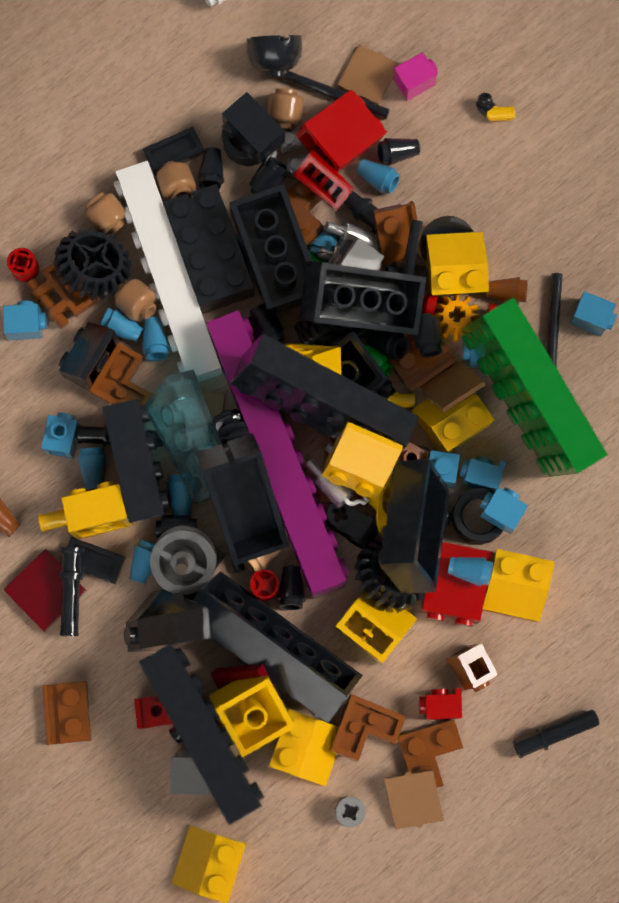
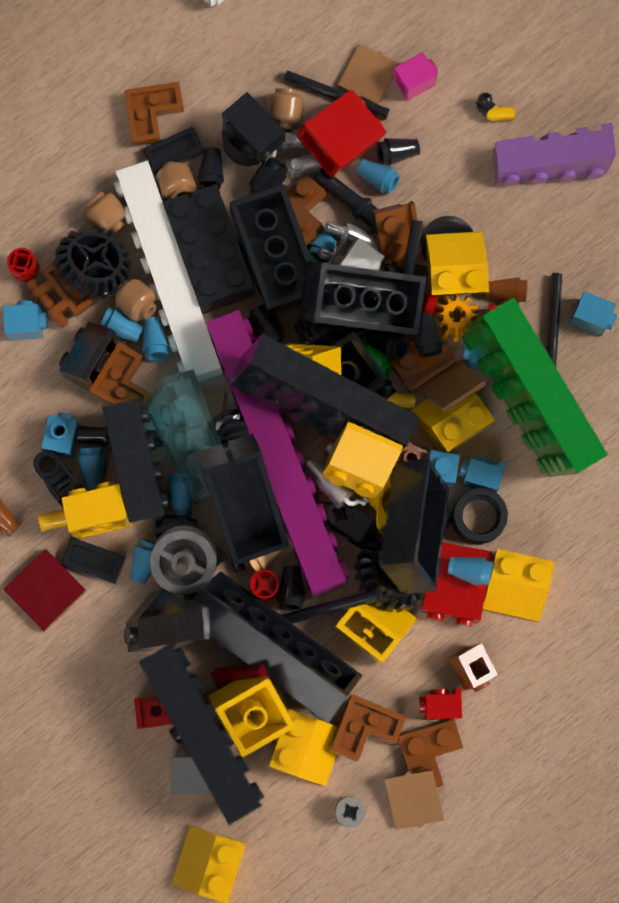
dark orange plate [43,681,91,745] -> none
black pin [58,547,85,636] -> none
black cylinder [246,35,302,77] -> none
red slope [293,149,354,211] -> none
dark azure brick [480,487,529,534] -> none
black axle [512,710,600,758] -> none
none -> black piece [33,451,84,507]
none -> dark orange plate [124,81,184,146]
none -> black bar [281,589,382,624]
none -> medium lavender wedge [493,123,616,186]

